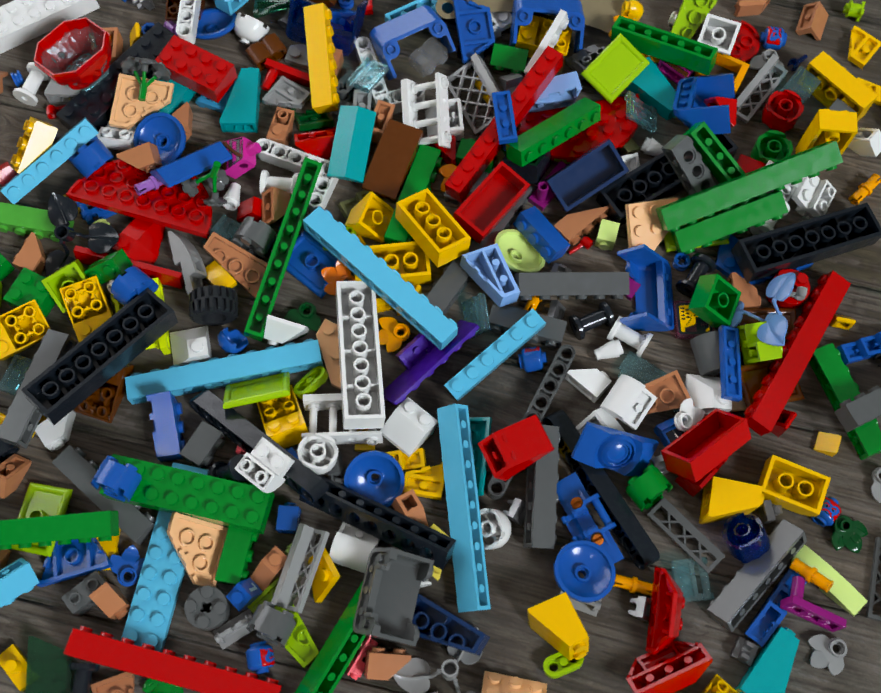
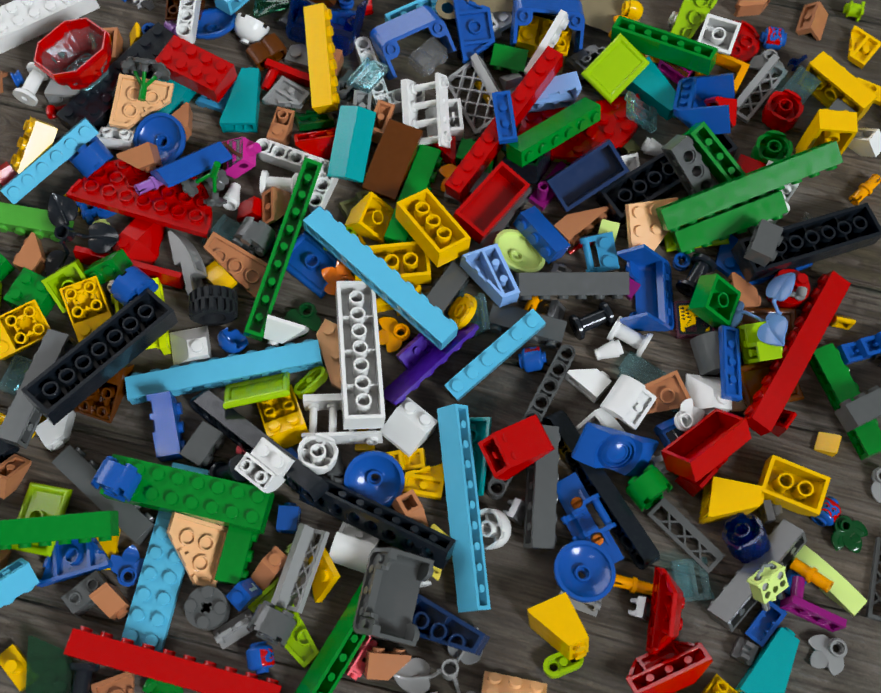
white brick [791,176,836,219] -> none
none -> yellow tile [448,293,477,330]
none -> dark azure plate [579,231,620,272]
none -> dark grey brick [744,219,784,267]
none -> yellowish green piece [747,561,789,611]

